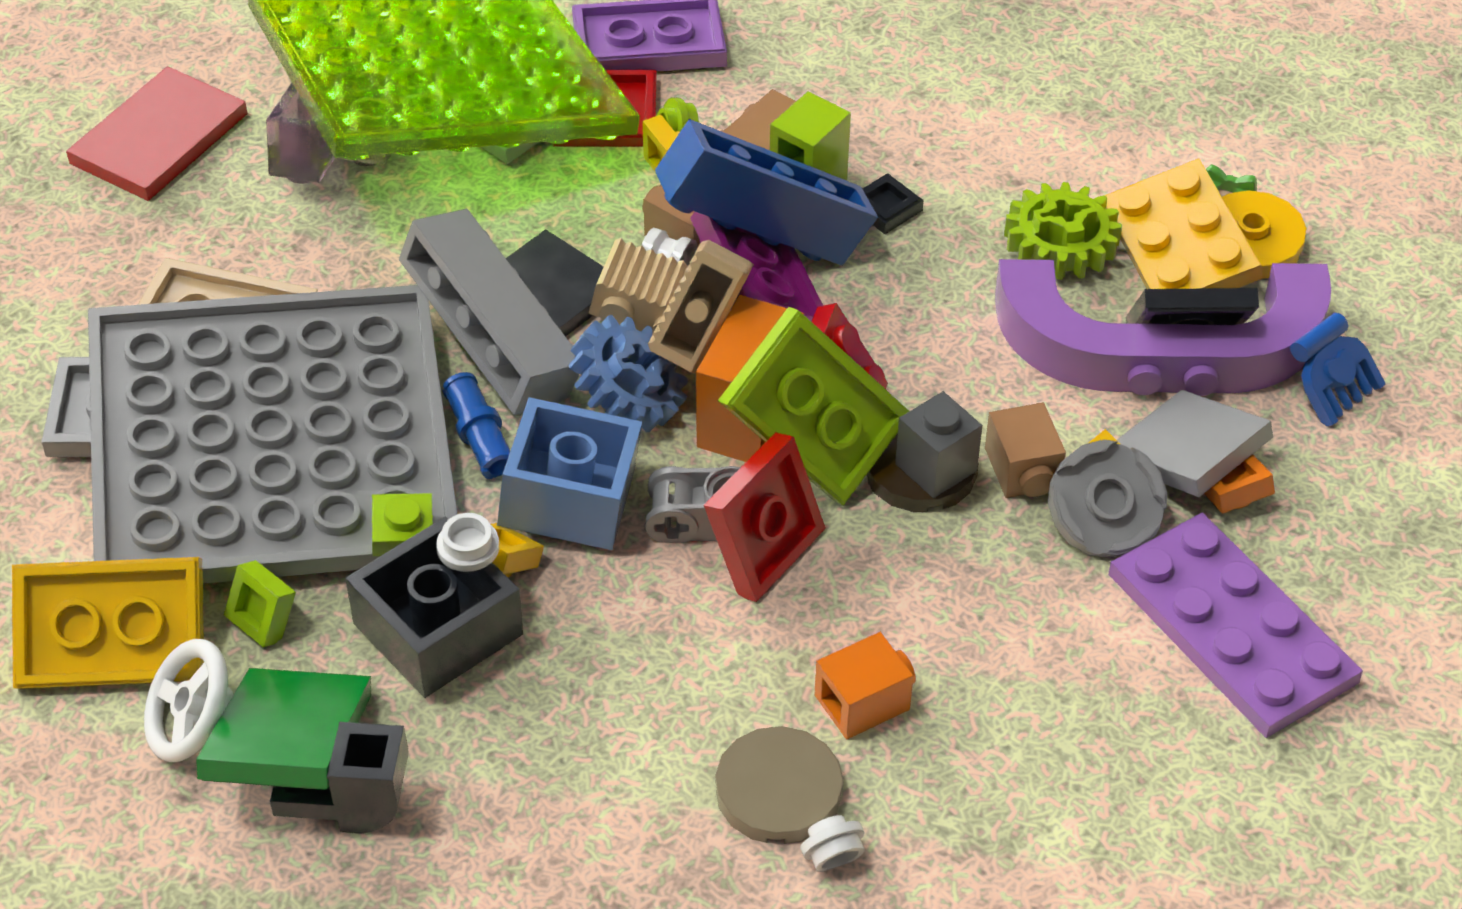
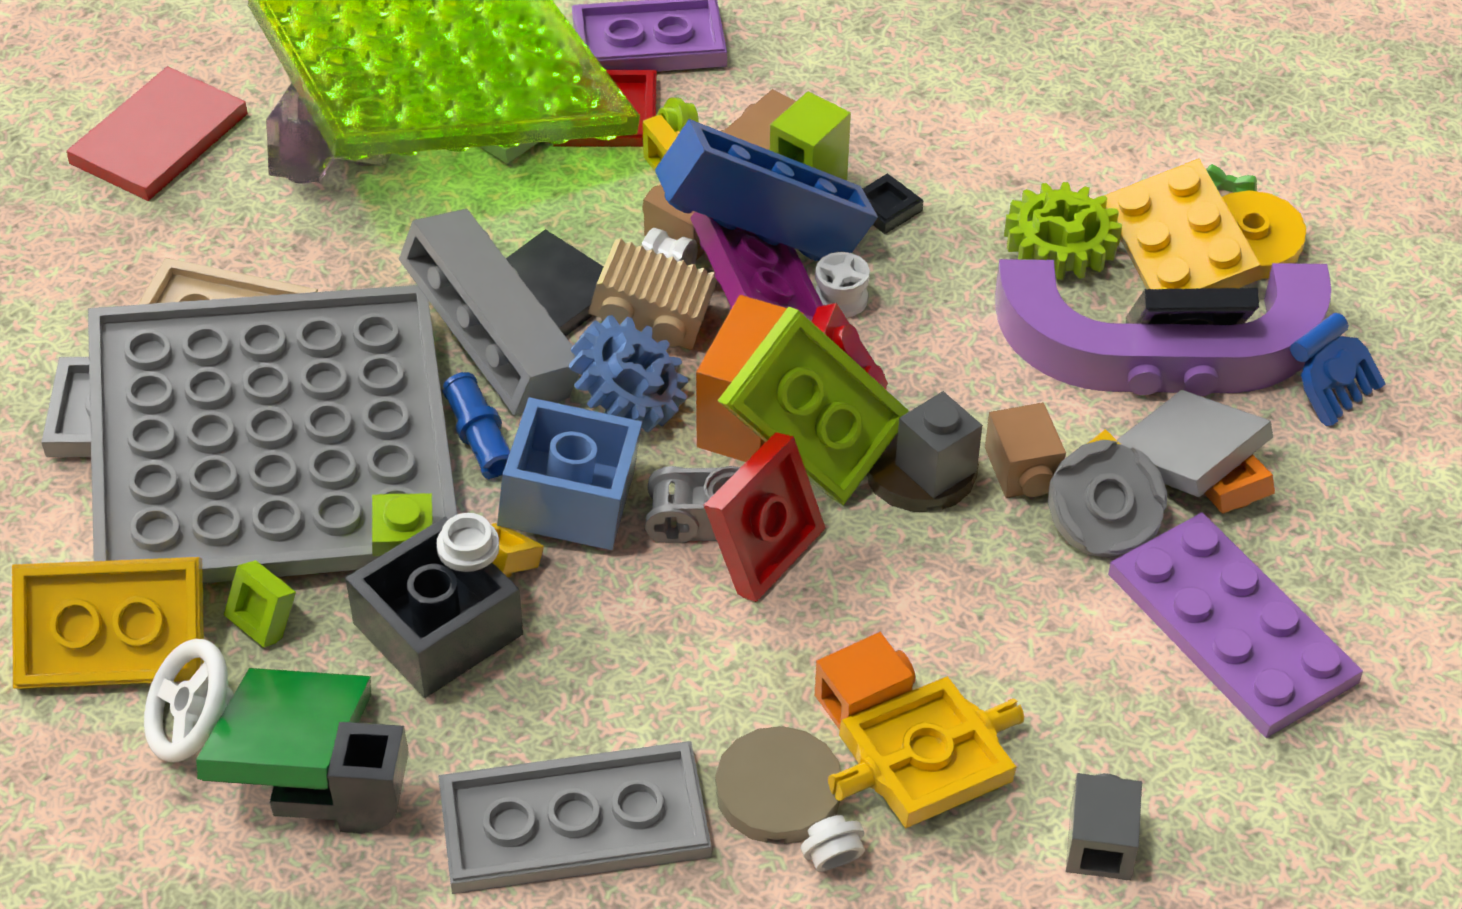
tan brick [648,240,754,373] -> none
none -> light grey tile [438,741,712,894]
none -> white wheel [815,252,870,318]
none -> yellow plate [828,676,1025,829]
none -> dark grey brick [1066,773,1142,881]

